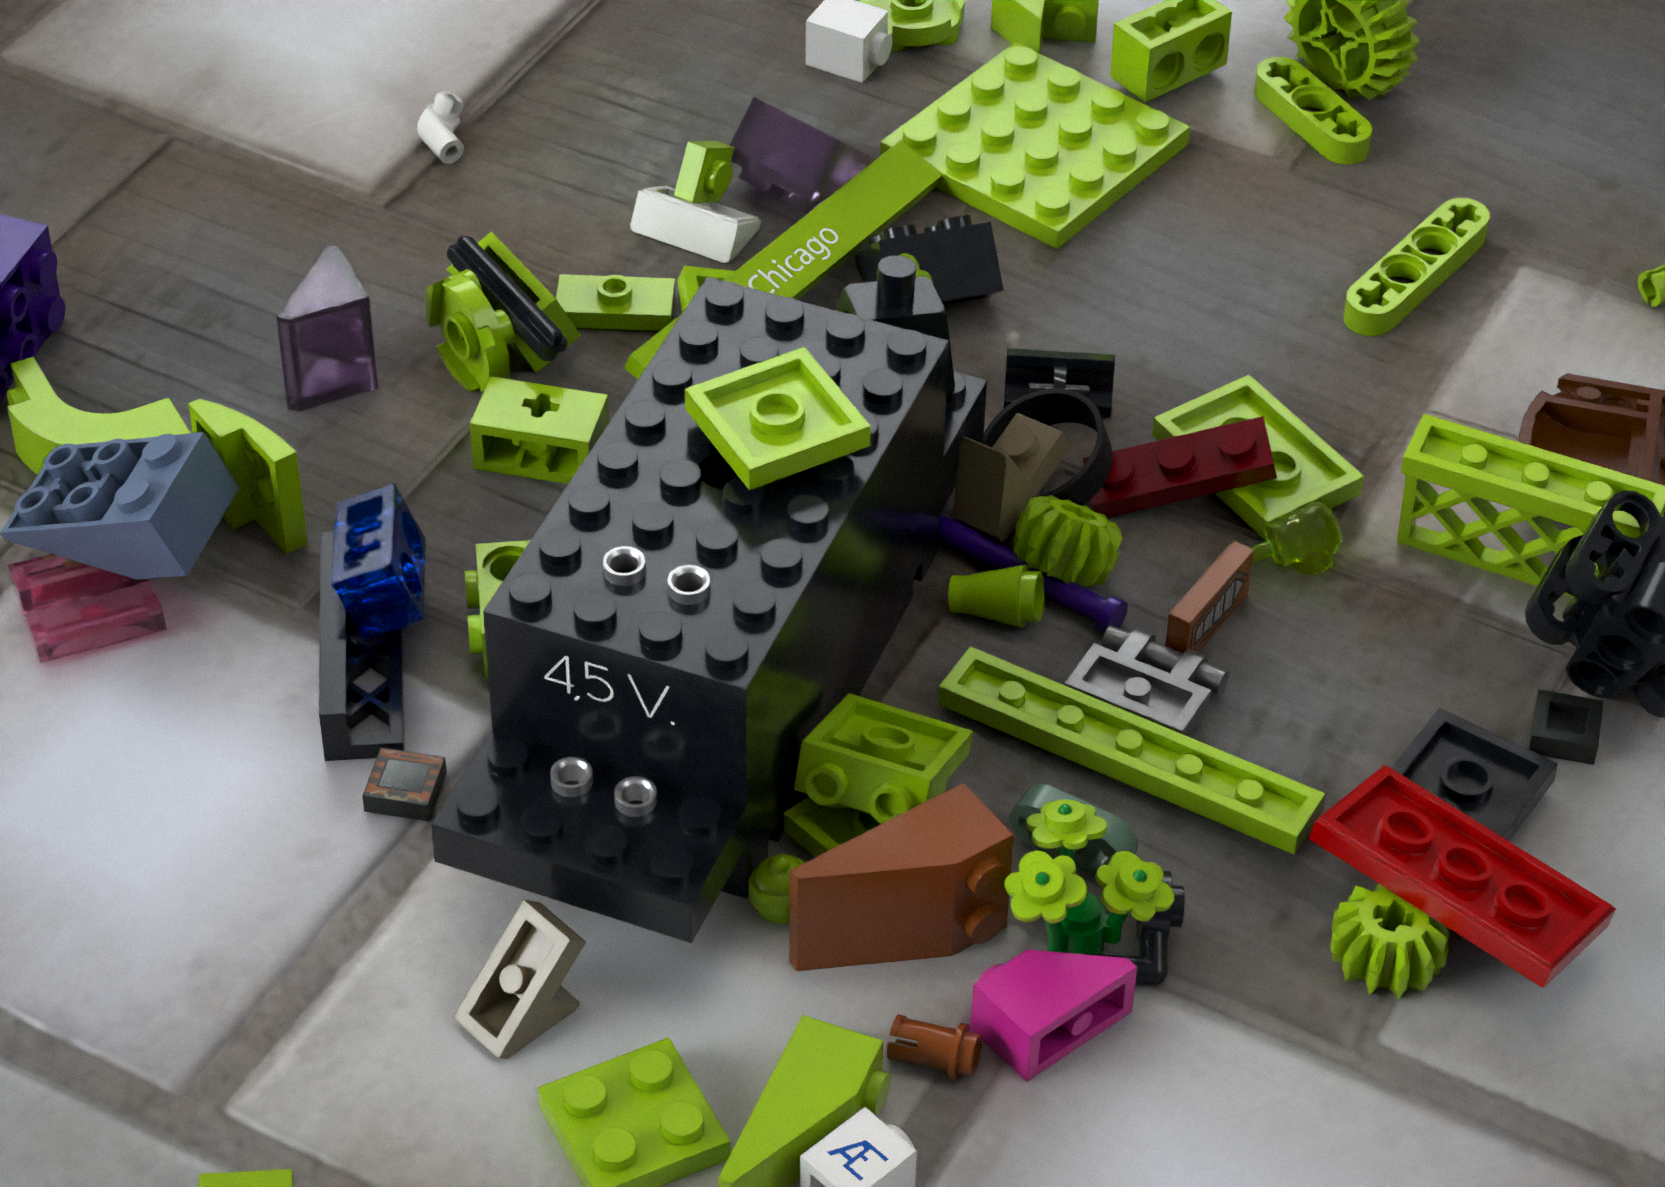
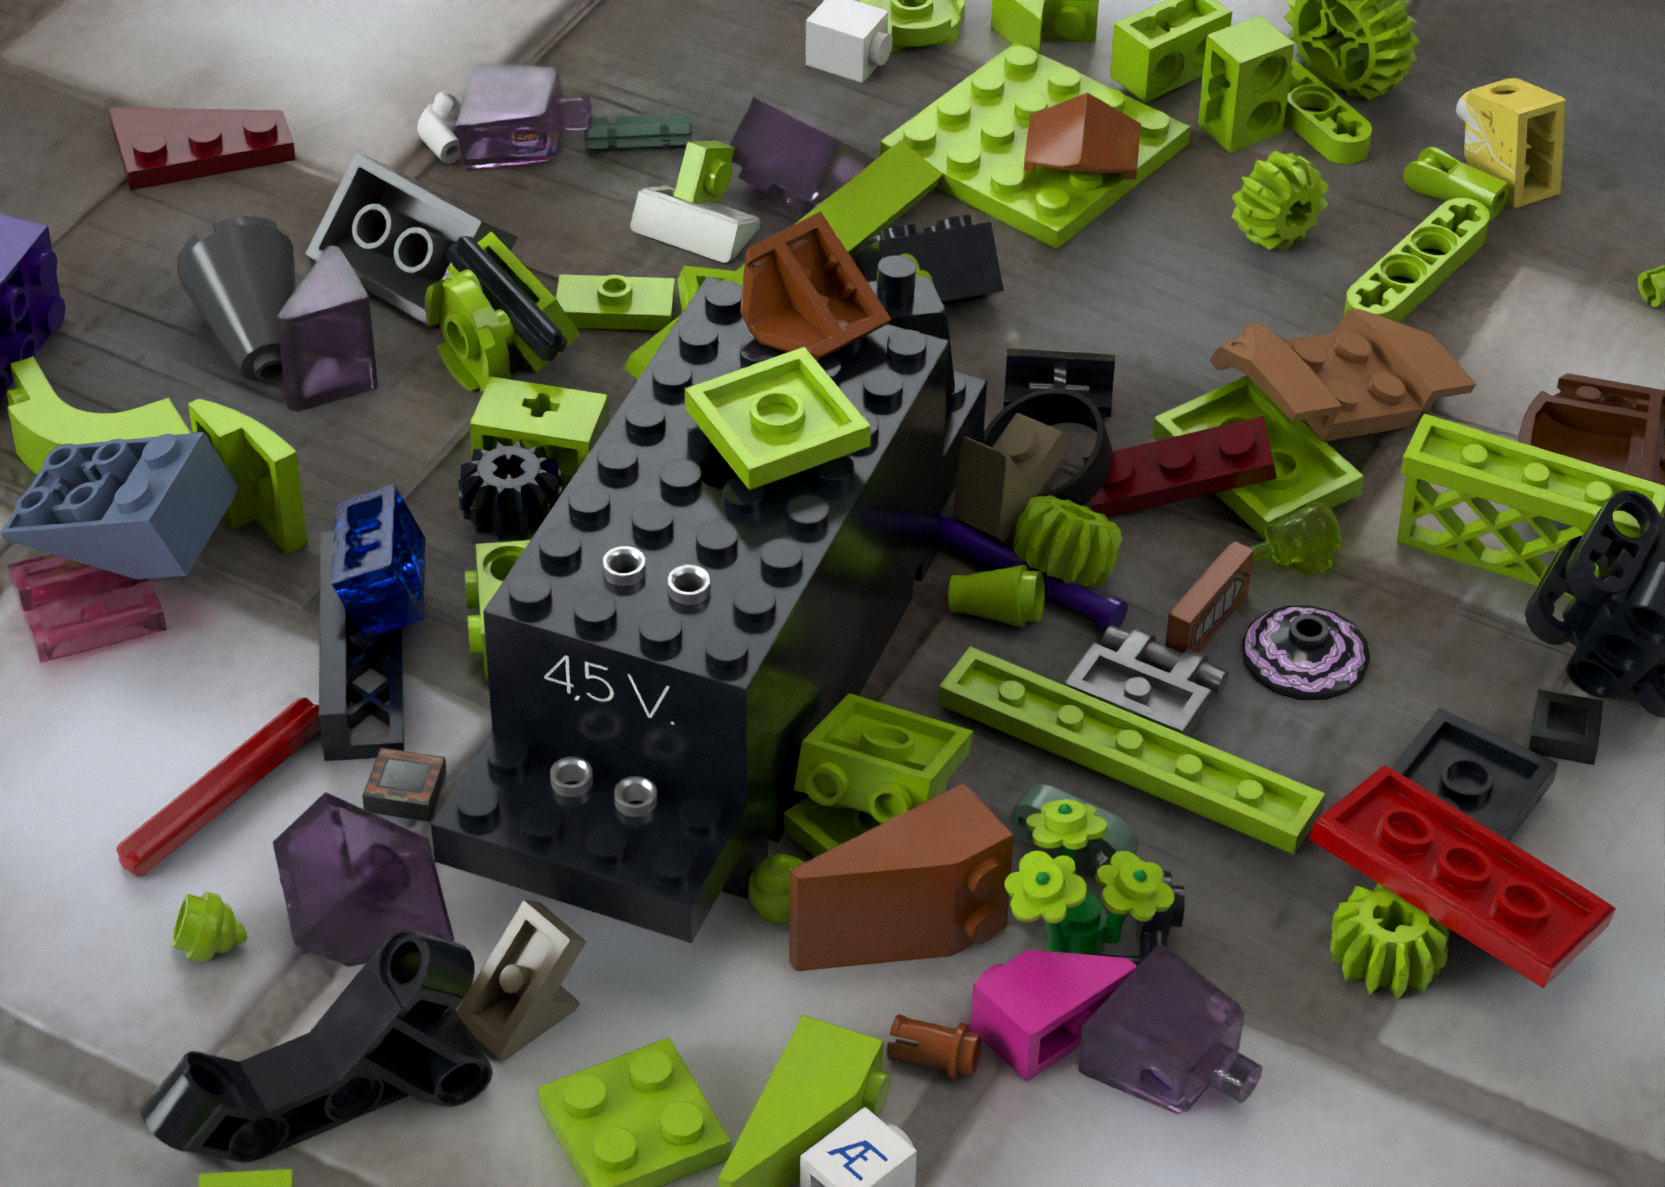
none -> wing [108,108,296,190]
none -> red axle [116,697,321,877]
none -> black connector [141,929,493,1162]
none -> lime plate [171,891,247,962]
none -> dark grey cone [177,216,299,384]
none -> clear purple slope [272,792,455,967]
none -> dark grey slope [305,152,518,328]
none -> clear purple torso [455,63,592,171]
none -> black gear [458,439,562,541]
none -> sand green axle [584,113,693,150]
none -> dark orange slope [740,211,891,361]
none -> dark orange slope [1024,92,1141,180]
none -> clear purple torso [1078,943,1262,1114]
none -> lime brick [1198,15,1294,153]
none -> medium nougat piece [1209,309,1477,442]
none -> lime gear [1231,151,1329,251]
none -> dish [1242,605,1370,700]
none -> lime bar [1403,147,1510,222]
none -> light yellow torso [1456,78,1566,209]

